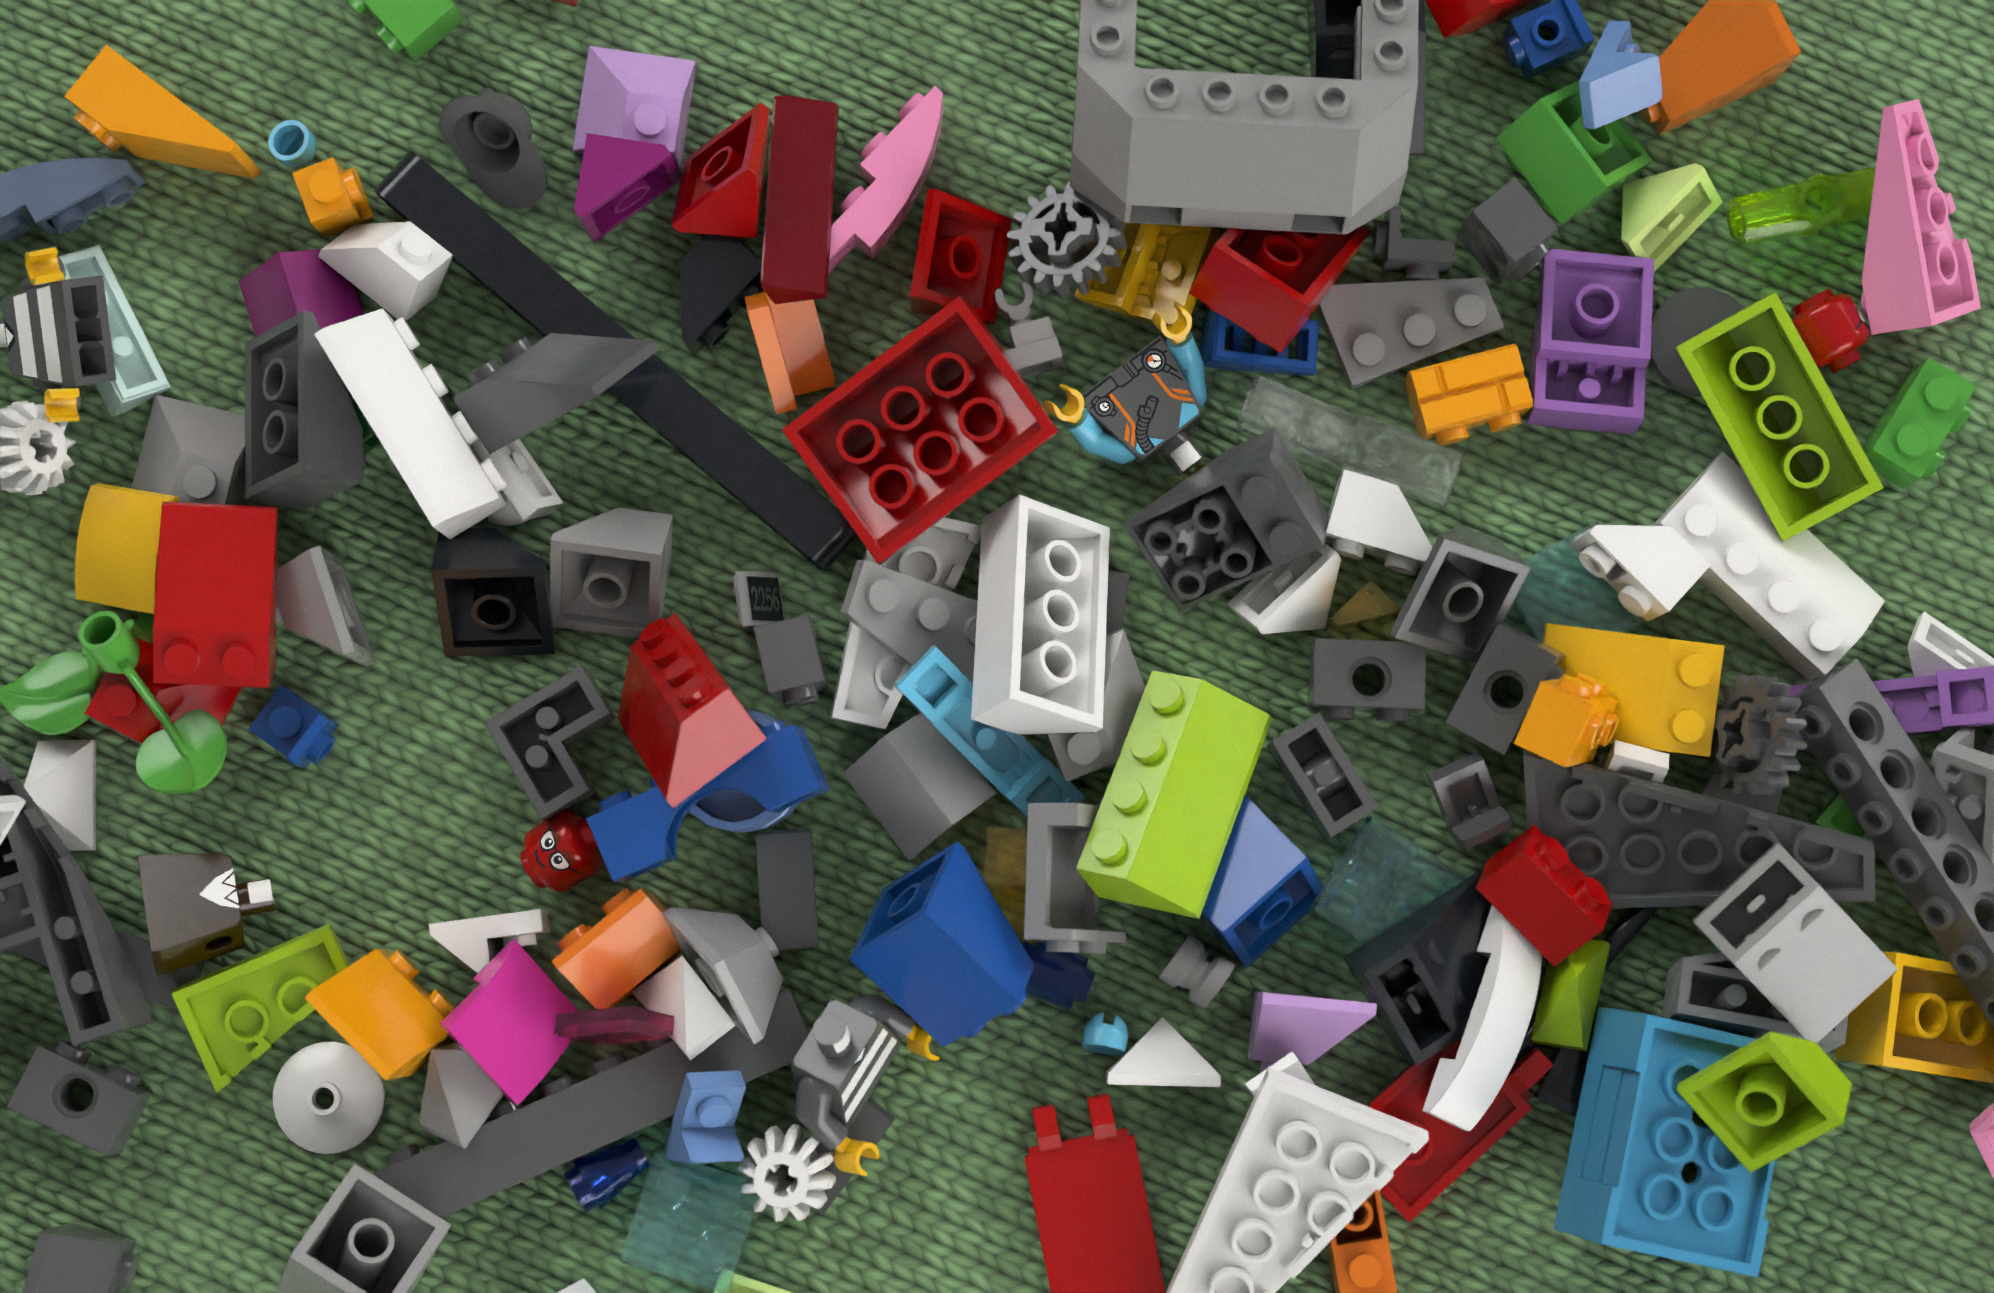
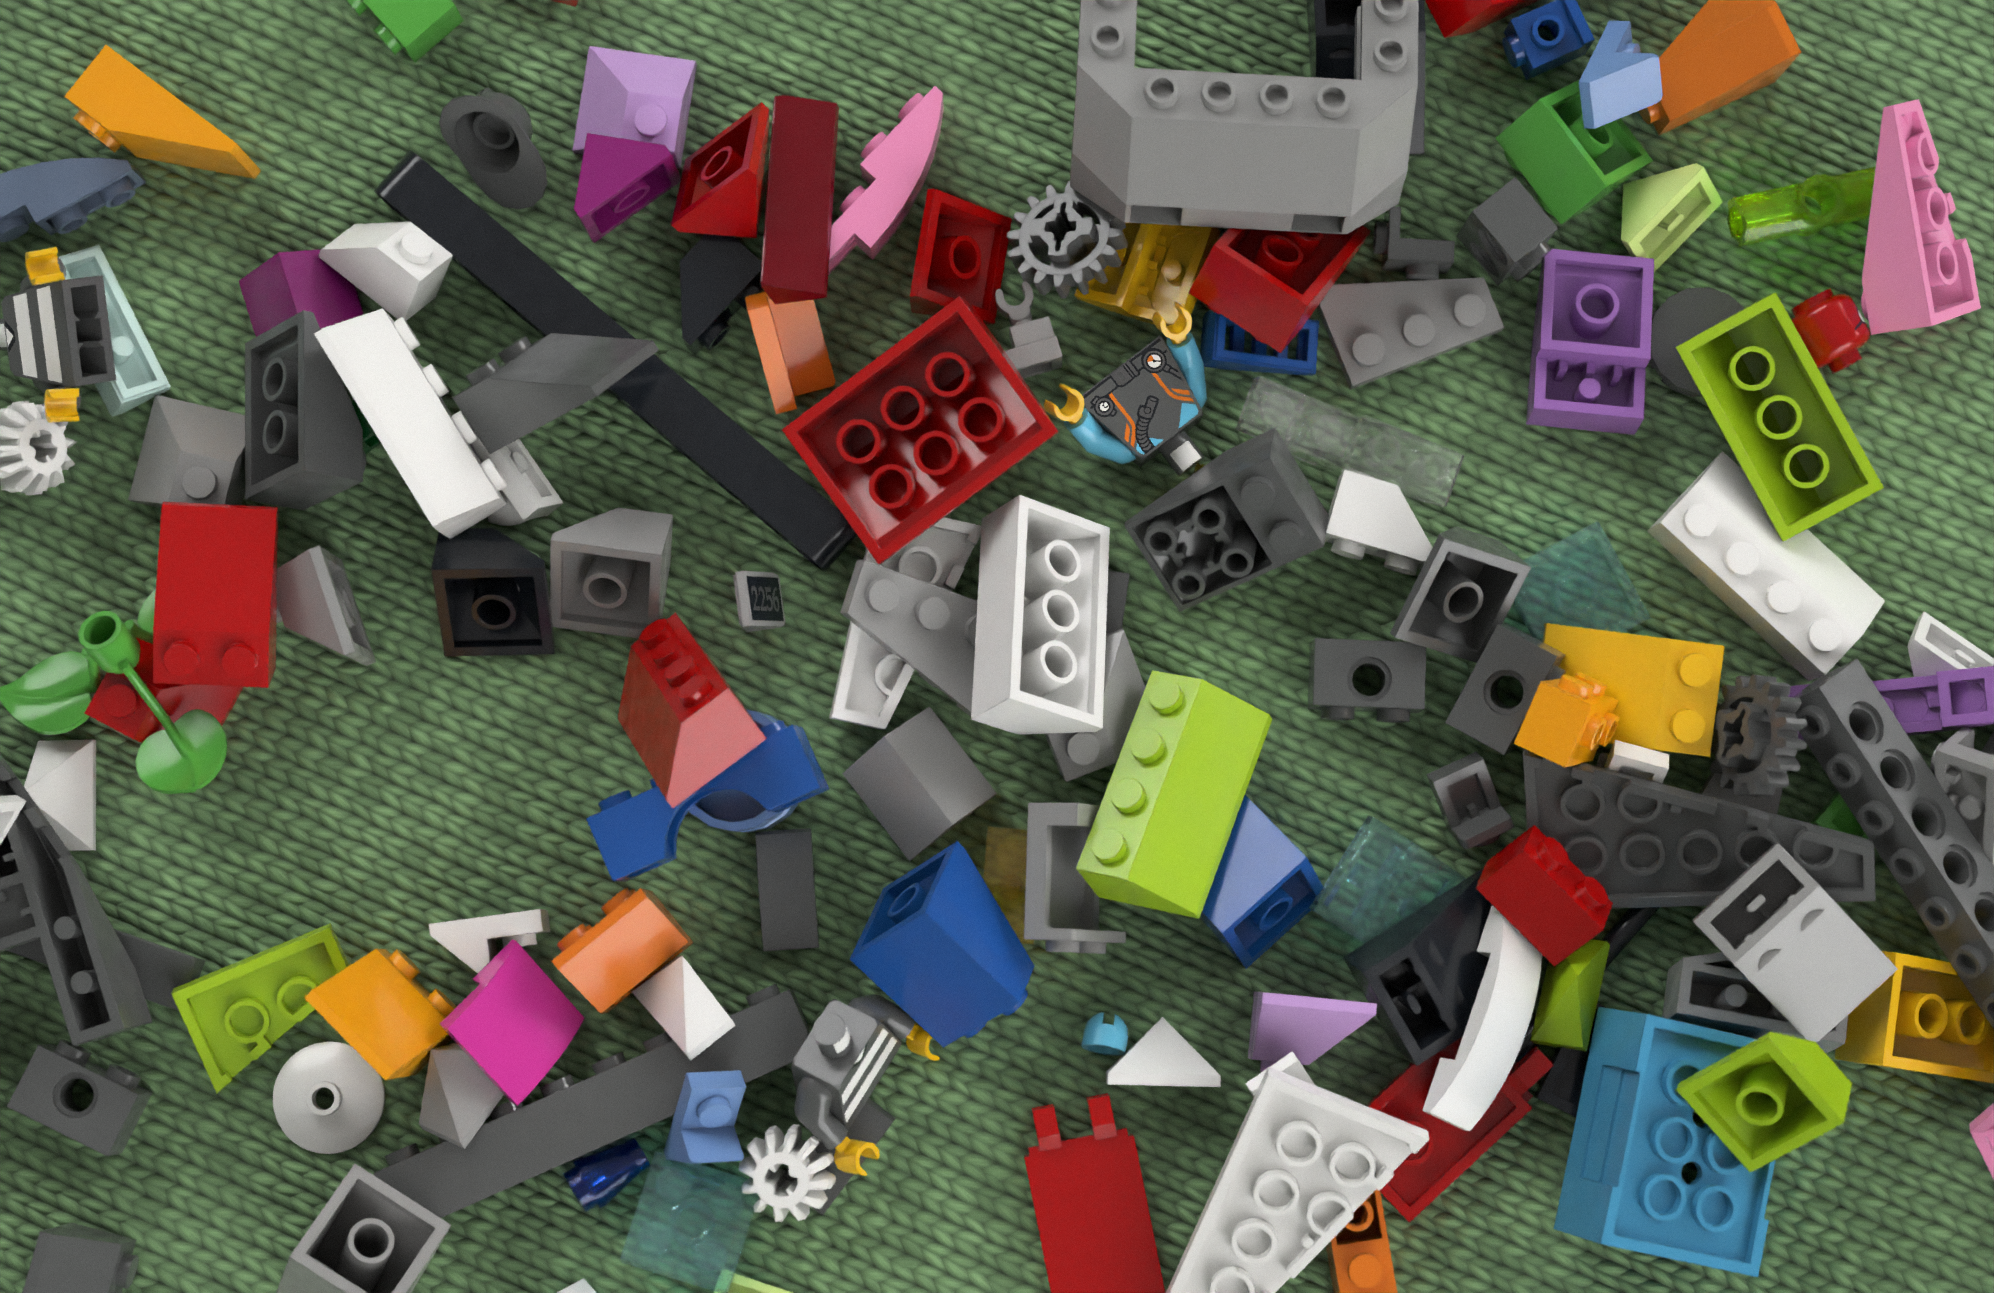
yellow slope [75,483,180,614] -> none
torso [138,854,275,975] -> none
blue bracket [248,684,339,769] -> none
medium azure hinge [268,120,317,168] -> none
light orange brick [292,157,375,238] -> none
dark grey brick [484,665,617,821] -> none
red head [520,810,604,893] -> none
clear pink tile [554,1006,674,1046] -> none
light grey slope [662,907,783,1044] -> none
dark grey brick [753,614,829,709] -> none
medium azure slope [894,645,1085,819] -> none
clear blue brick [1023,940,1096,1011] -> none
light grey wheel [1158,933,1235,1010] -> none
white slope [1227,544,1341,634] -> none
dark grey brick [1266,712,1379,840] -> none
clear yellow slope [1328,581,1401,631] -> none
light orange brick [1404,343,1533,446] -> none
white slope [1569,525,1711,622] -> none
bright green brick [1862,357,1976,489] -> none

